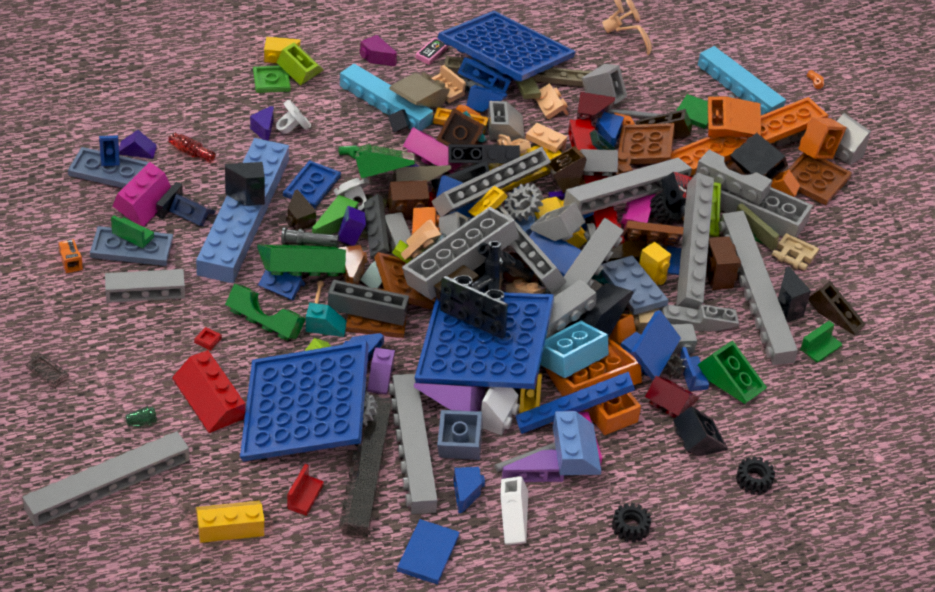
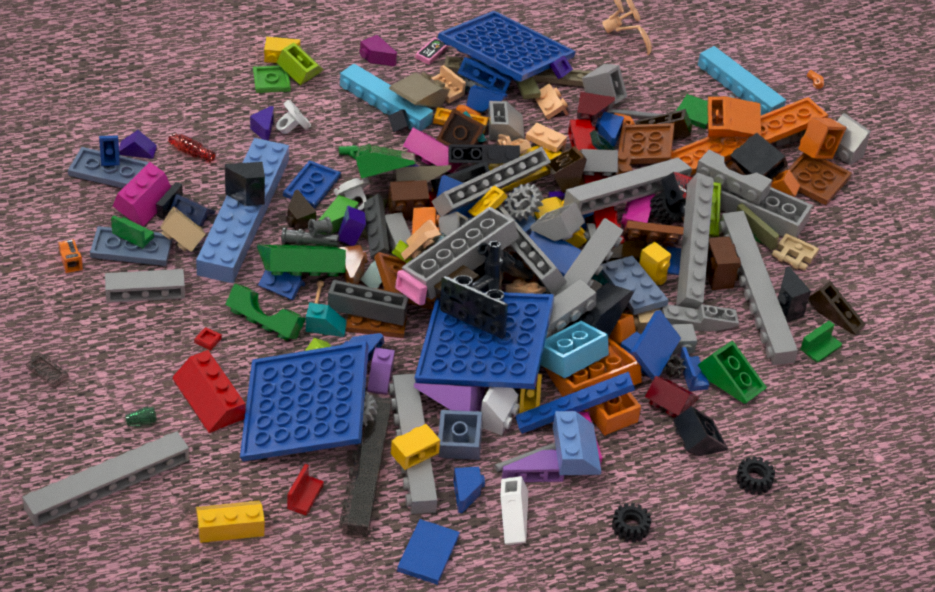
none -> tan slope [160,207,205,252]
none -> dark grey bush [308,217,332,236]
none -> yellow brick [391,424,440,470]
none -> bright pink tile [395,270,427,305]
none -> dark purple plate [550,55,573,79]

